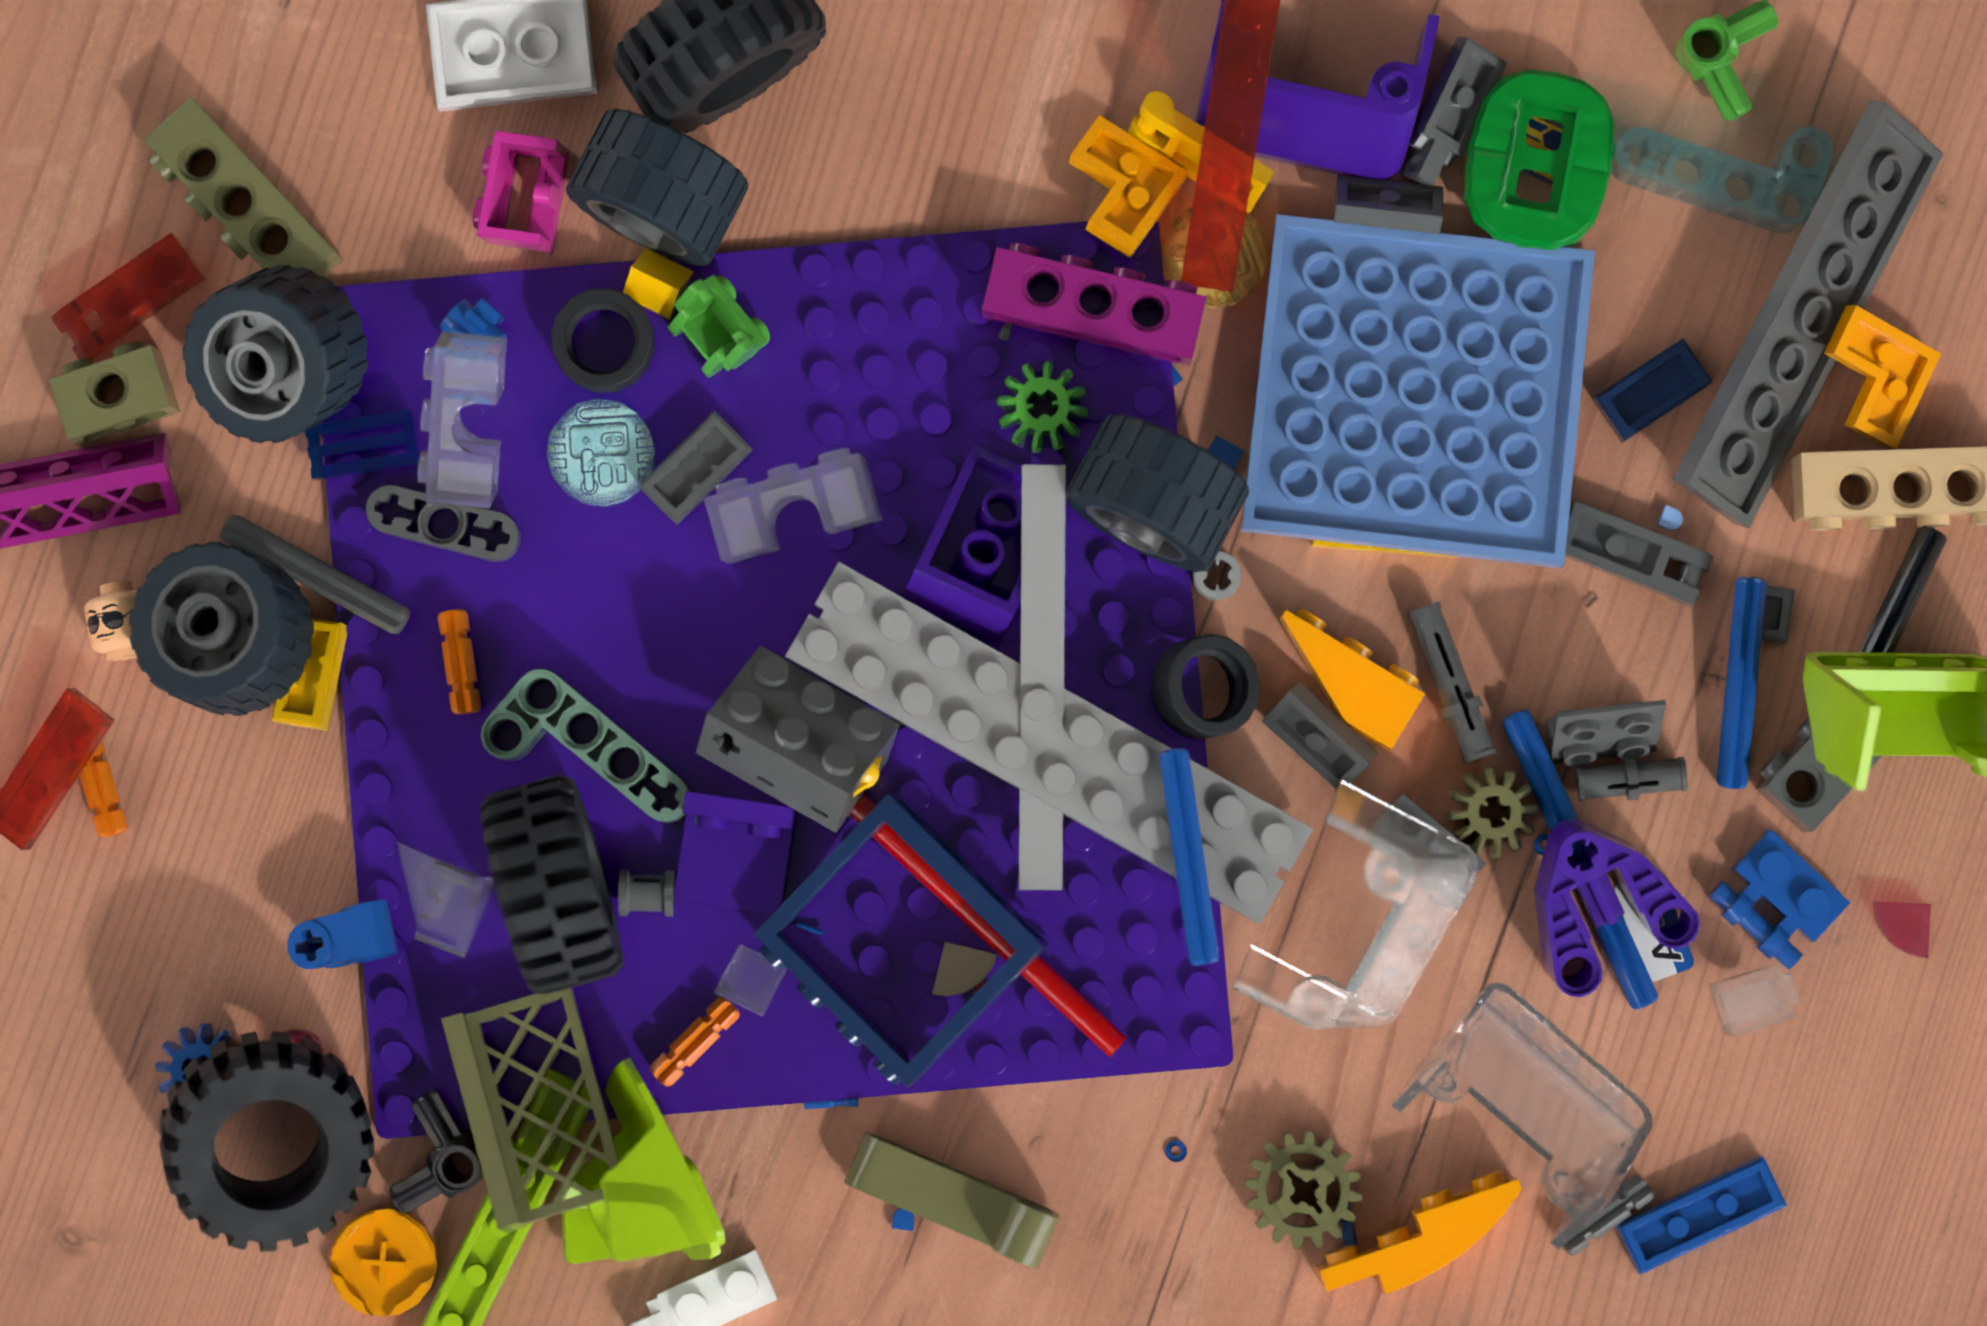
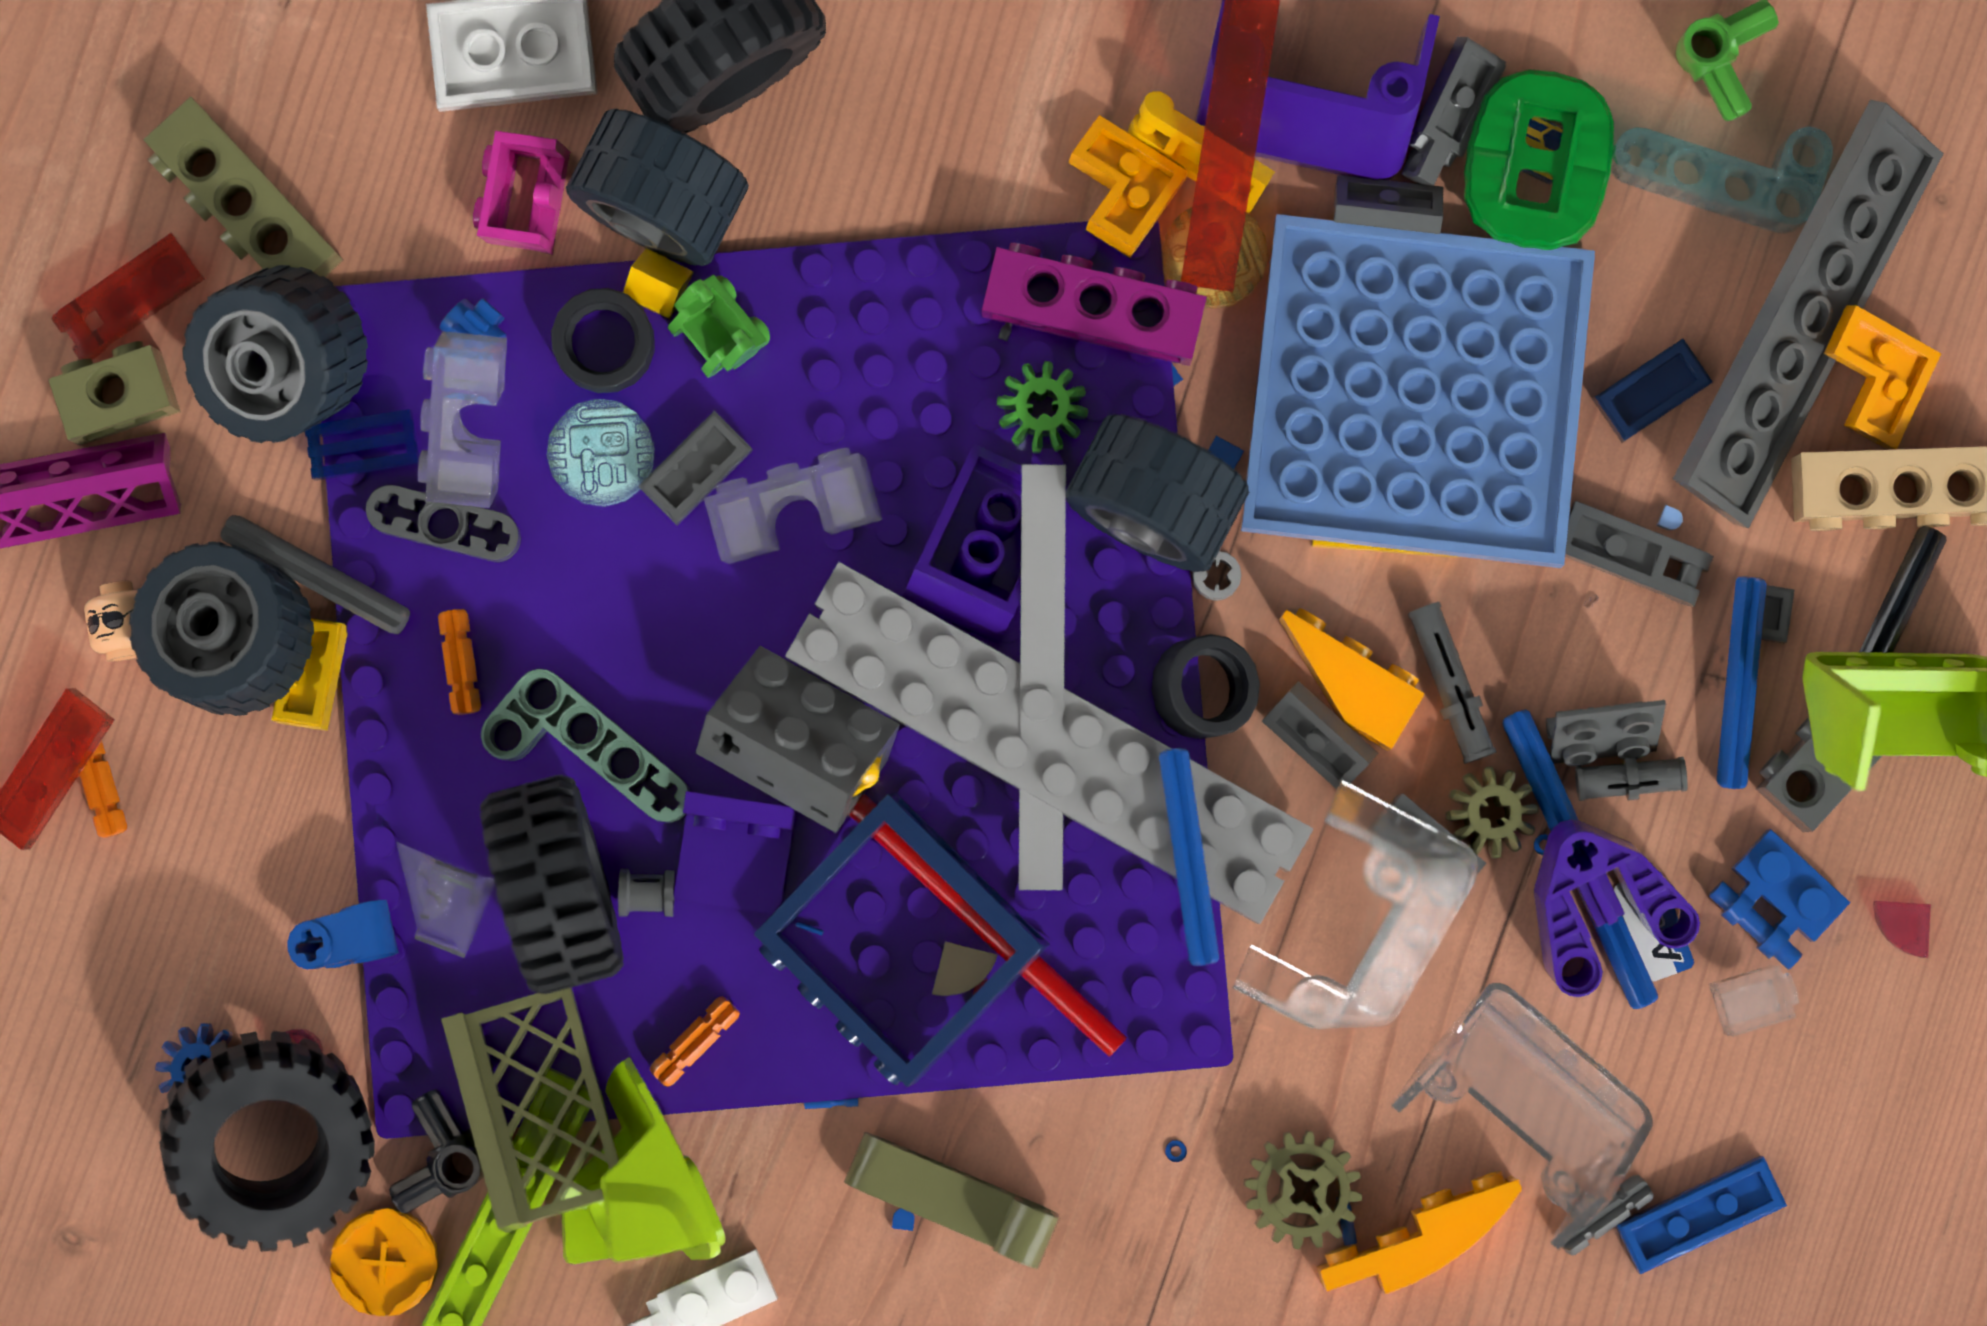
clear slope [714,944,788,1017] -> none

